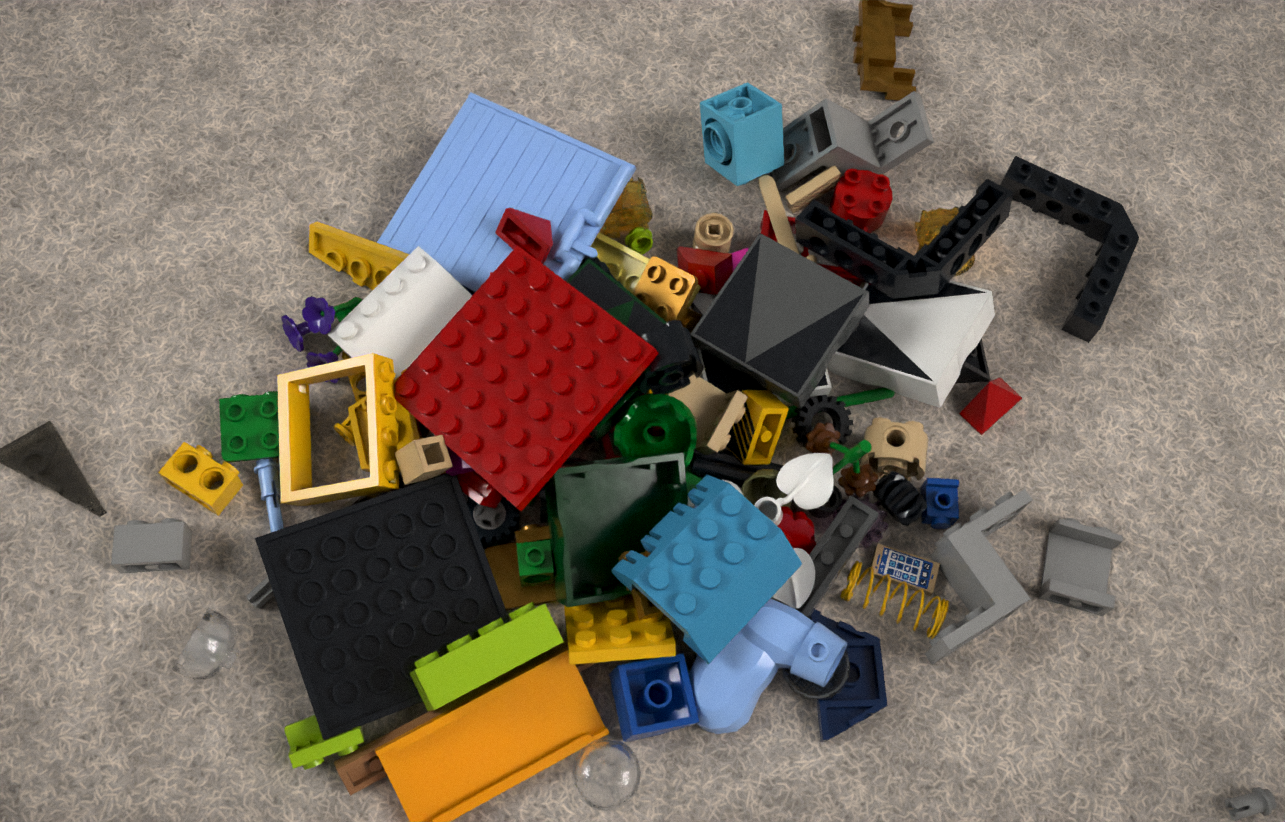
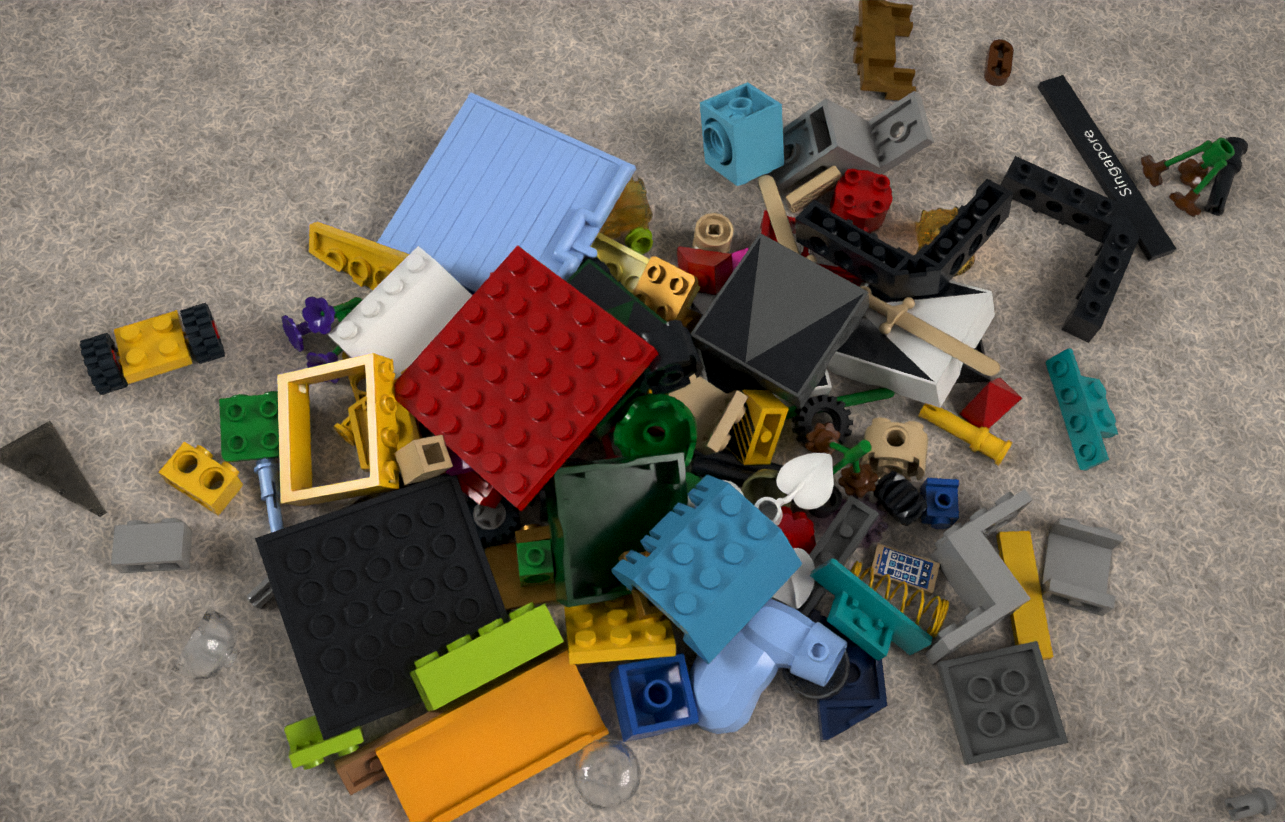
red slope [495,208,553,264] -> none
none -> plate [80,303,225,395]
none -> teal bracket [810,558,933,661]
none -> tan sword [860,286,1000,376]
none -> yellow pin [918,403,1013,466]
none -> dark grey plate [937,641,1068,765]
none -> reddish brown beam [984,39,1014,86]
none -> yellow tile [996,531,1054,660]
none -> black tile [1037,75,1177,262]
none -> teal bracket [1045,348,1118,471]
none -> plant [1141,137,1235,217]
none -> black pin [1205,137,1248,216]

